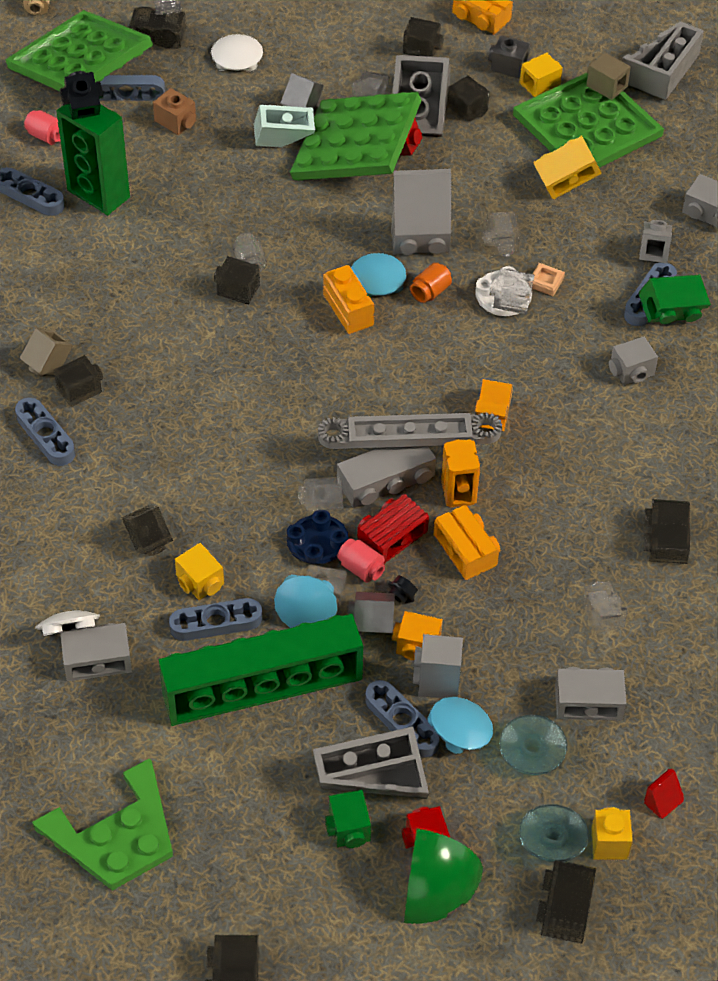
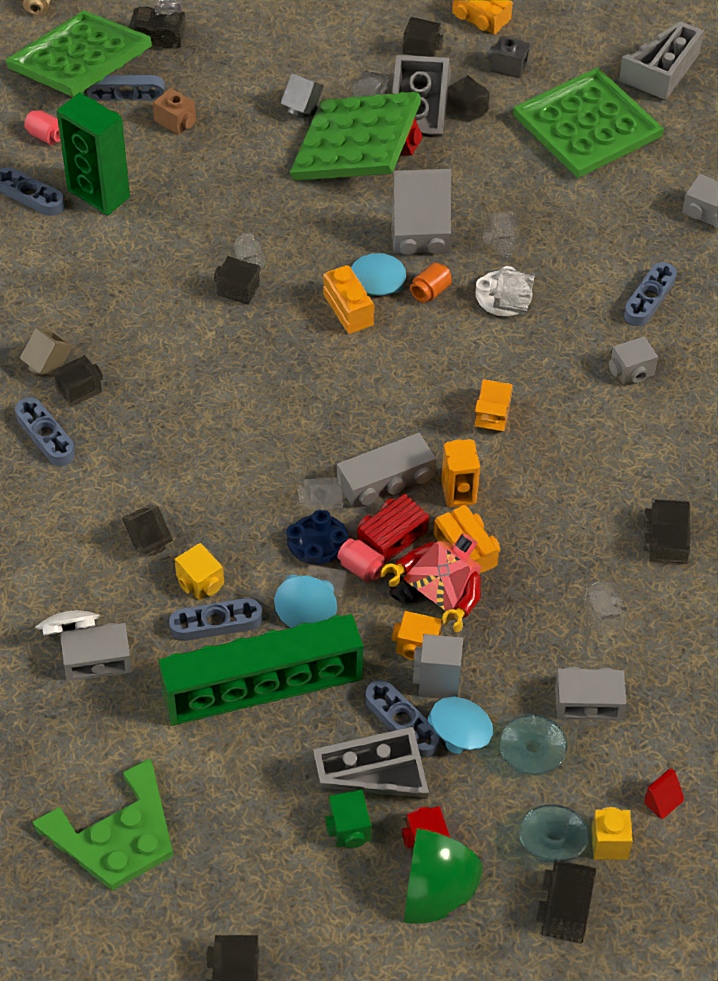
black brick [60,71,103,120] -> none
white dish [211,34,263,71] -> none
light aqua slope [254,105,315,147] -> none
light grey plate [318,412,502,449] -> none
flat silver brick [348,592,395,633] -> none
yellow brick [520,53,563,97] -> none
light nougat tile [528,263,565,296] -> none
yellow brick [533,136,602,199] -> none
dark tan brick [586,52,631,100] -> none
green brick [638,275,711,324] -> none
light grey brick [639,220,672,263] -> none
none -> torso [381,533,481,632]

